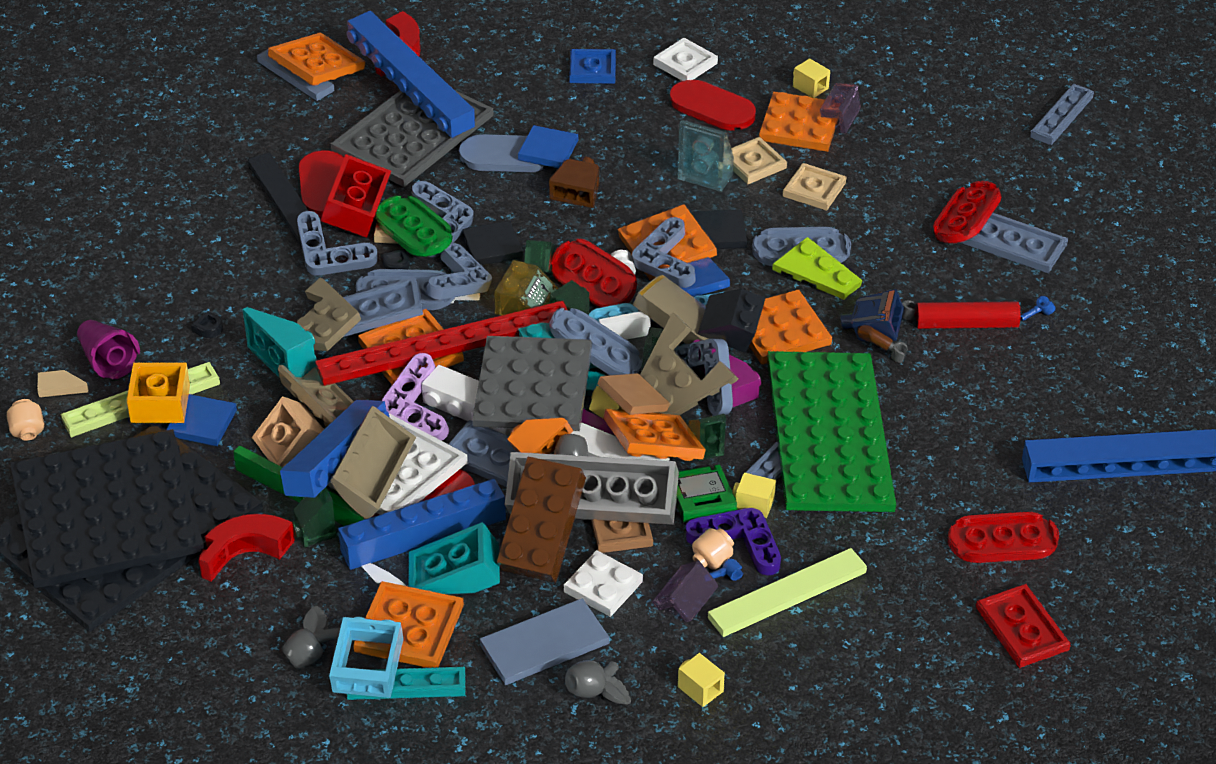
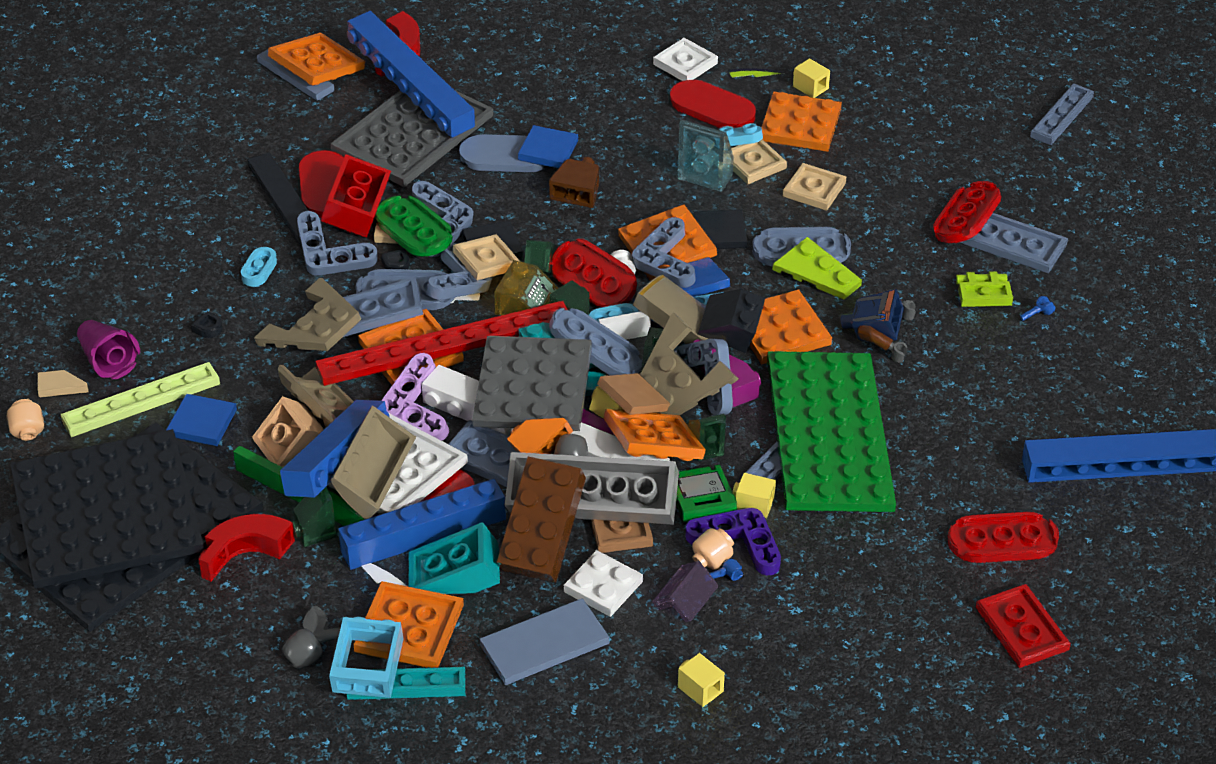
light orange brick [127,363,190,423] -> none
teal slope [243,307,317,378] -> none
dark grey piece [565,660,631,705] -> none
blue tile [570,49,616,84] -> none
yellowish green tile [708,548,867,637] -> none
clear purple panel [820,83,861,133] -> none
red brick [915,301,1020,329] -> none
none -> medium azure plate [241,247,277,287]
none -> tan tile [453,234,521,280]
none -> medium azure plate [715,123,763,147]
none -> sticker [729,68,785,78]
none -> lime plate [956,271,1013,307]

